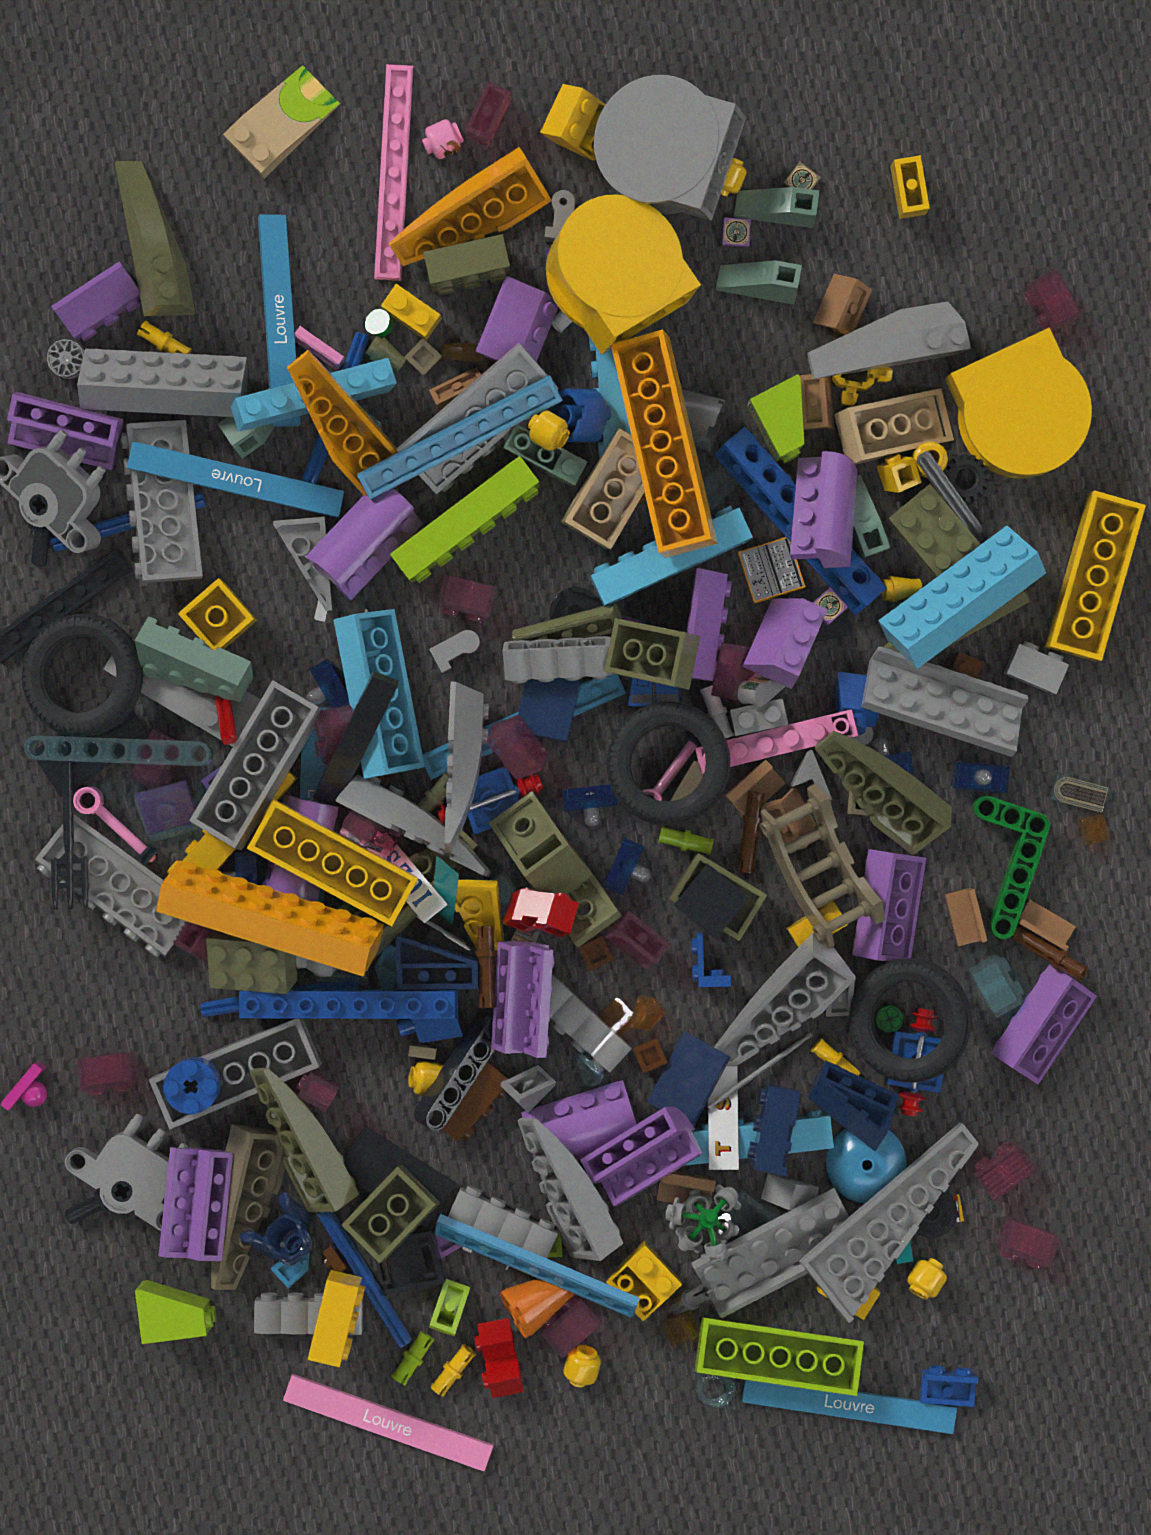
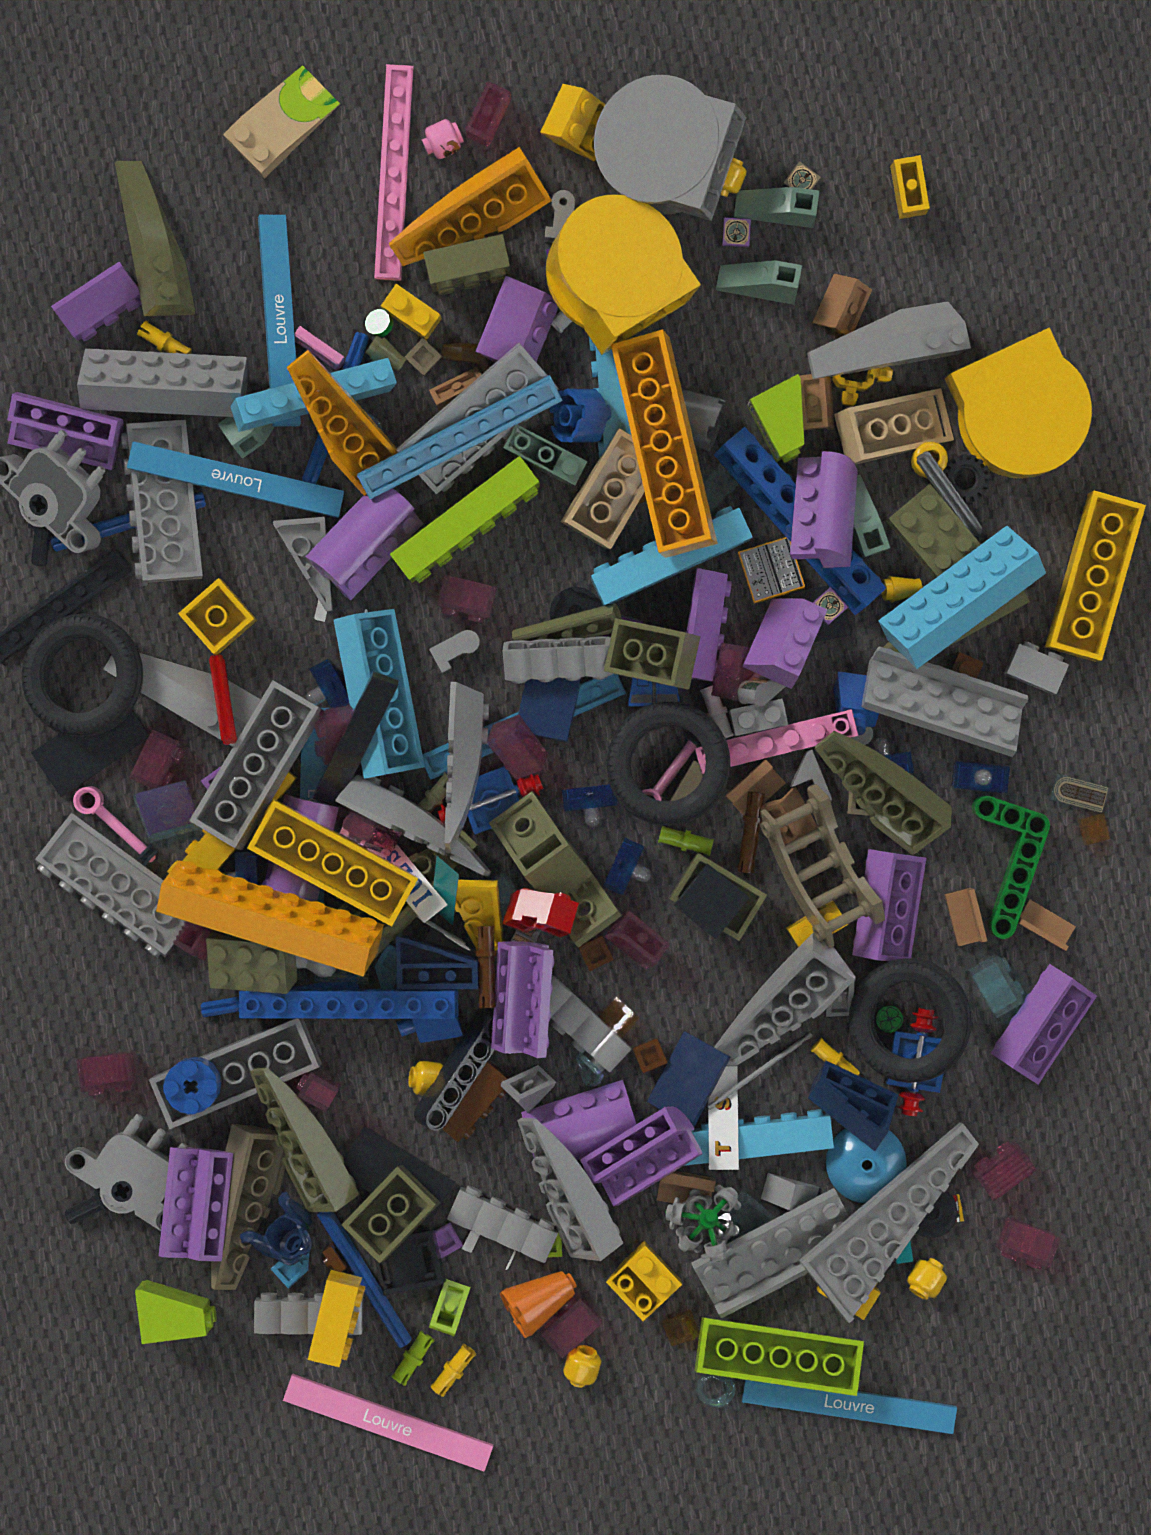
dark pink tile [1,1061,47,1111] -> none
clear light blue beam [24,736,214,767] -> none
light grey wheel [47,339,85,379] -> none
black piece [51,742,88,910] -> none
sand green wedge [135,616,253,702] -> none
dark tan tile [408,1043,437,1060] -> none
dark azure tile [434,1214,640,1317] -> none
red brick [474,1318,524,1398] -> none
yellow head [528,411,570,451] -> none
clear orange slope [630,995,665,1031] -> none
dark grey axle [668,1283,713,1315] -> none
blue bracket [691,932,731,987] -> none
dark blue wedge [747,1083,801,1176] -> none
yellow brick [877,454,922,493] -> none
blue bracket [919,1365,979,1407] -> none
reddish brown pin [1012,925,1088,982] -> none
clear pink brick [1024,269,1082,333] -> none

